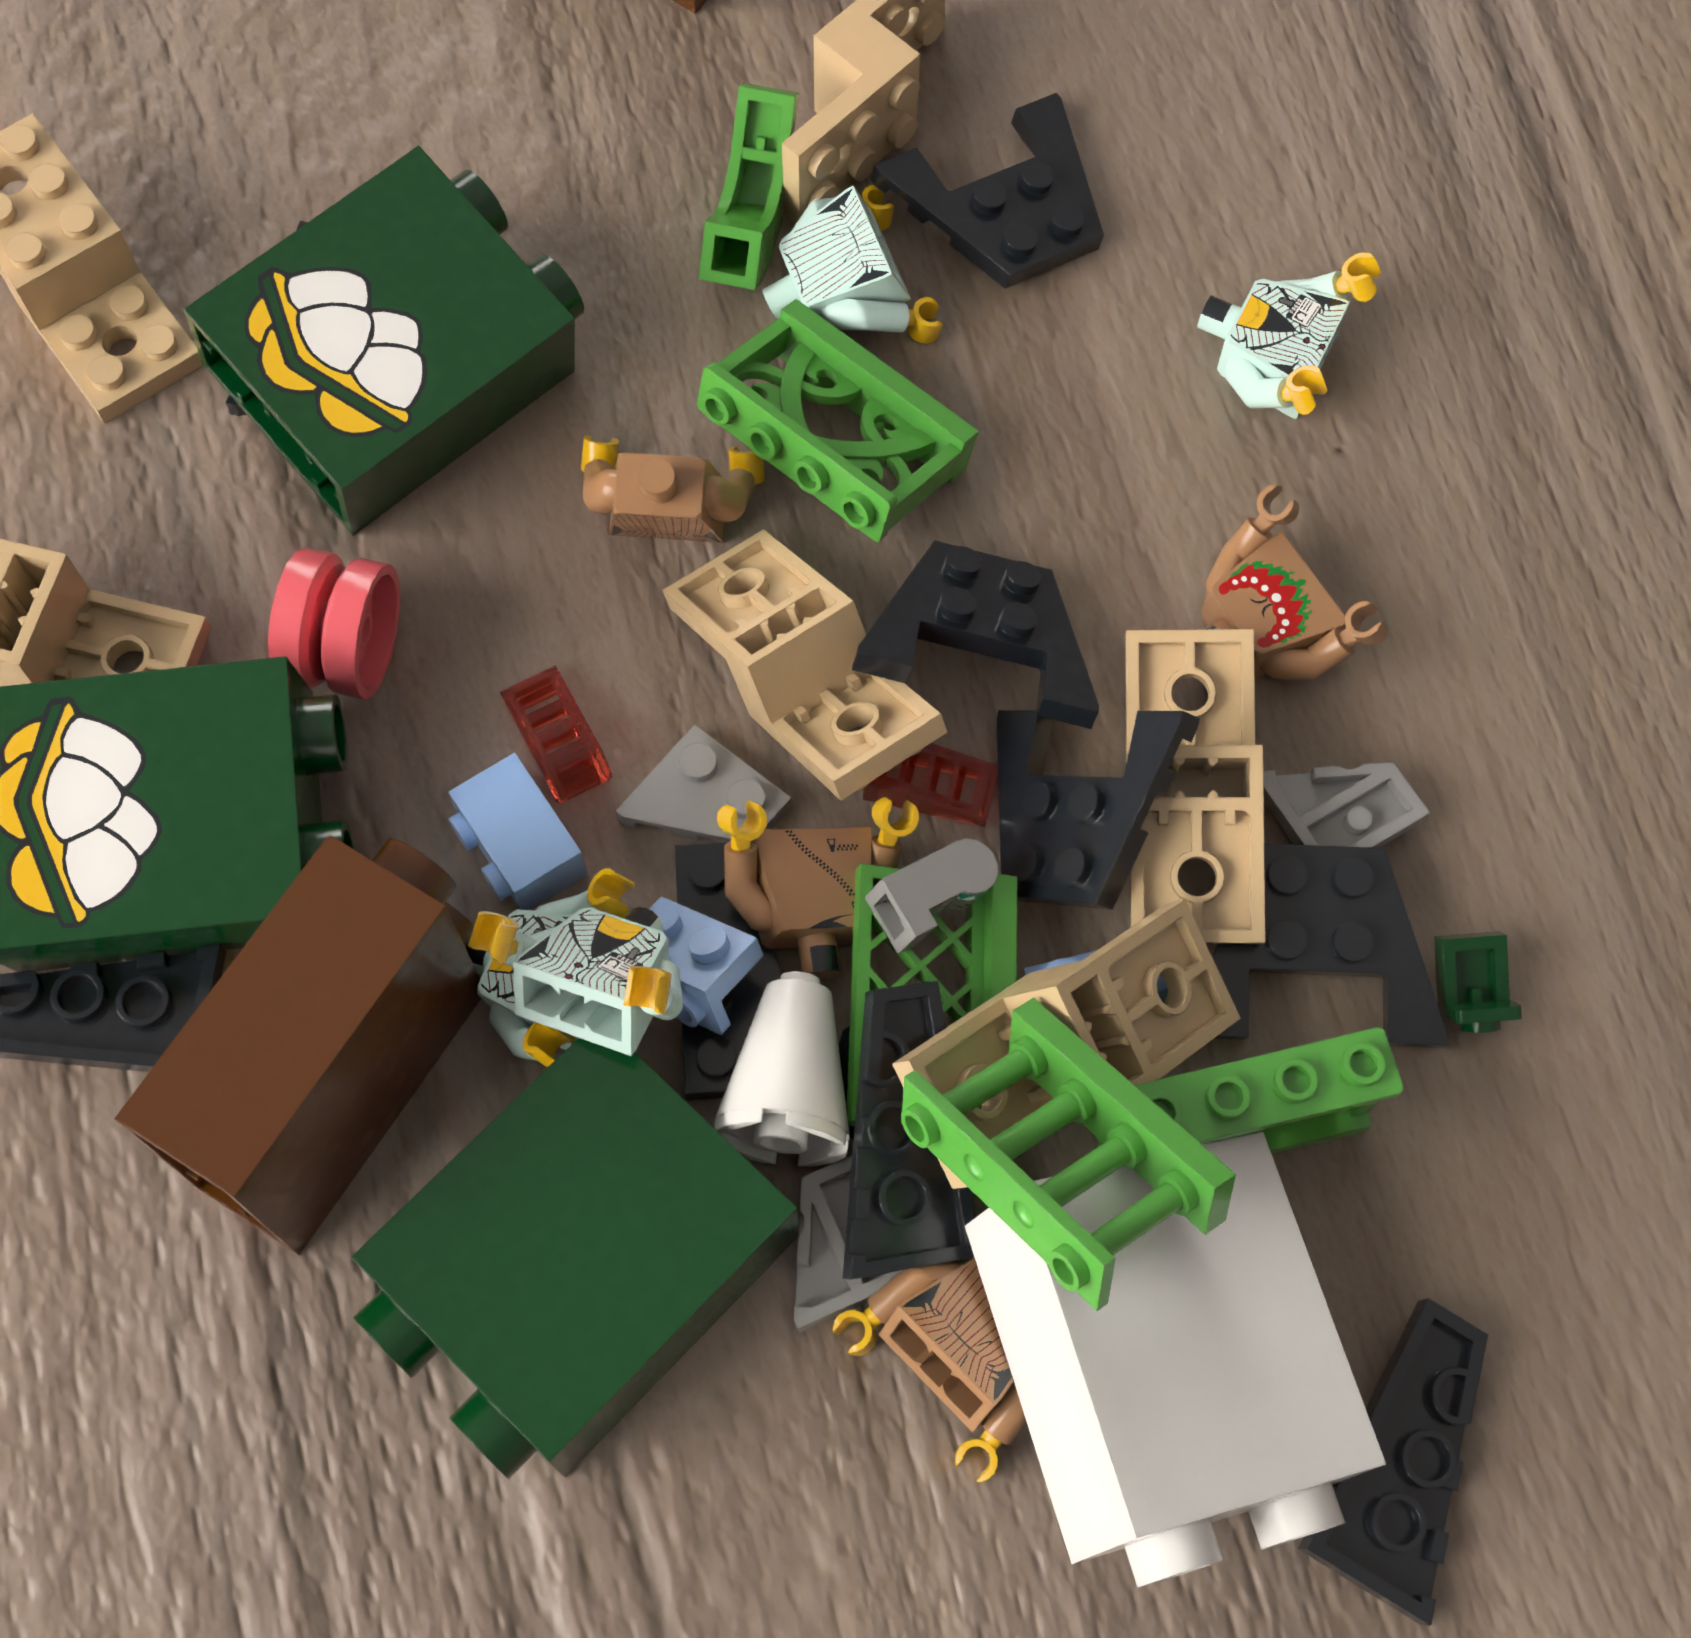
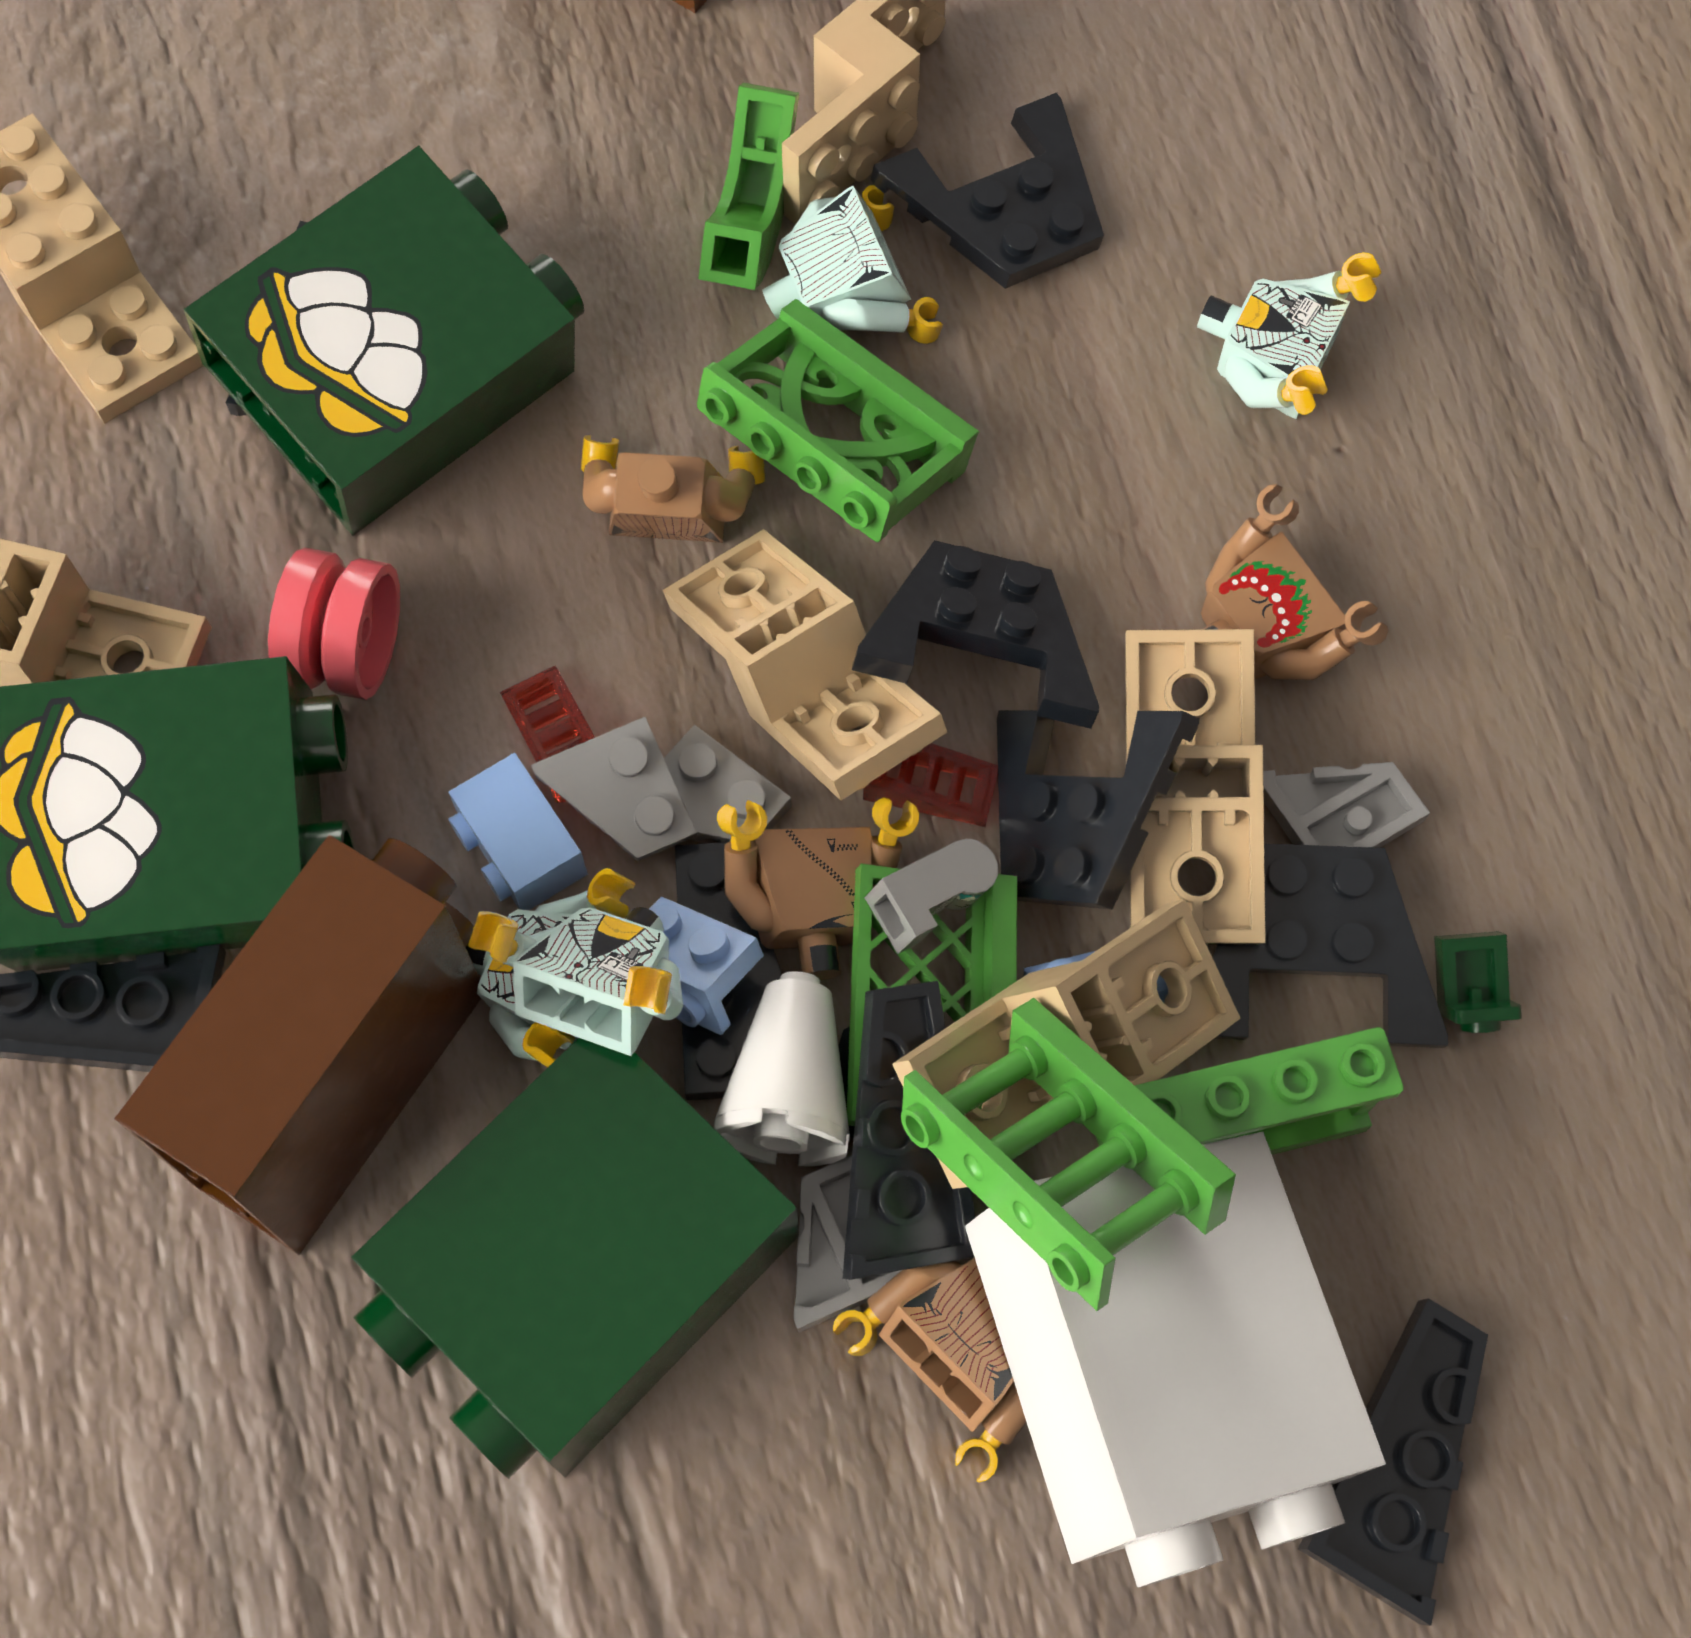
none -> light grey wing [531,717,697,861]

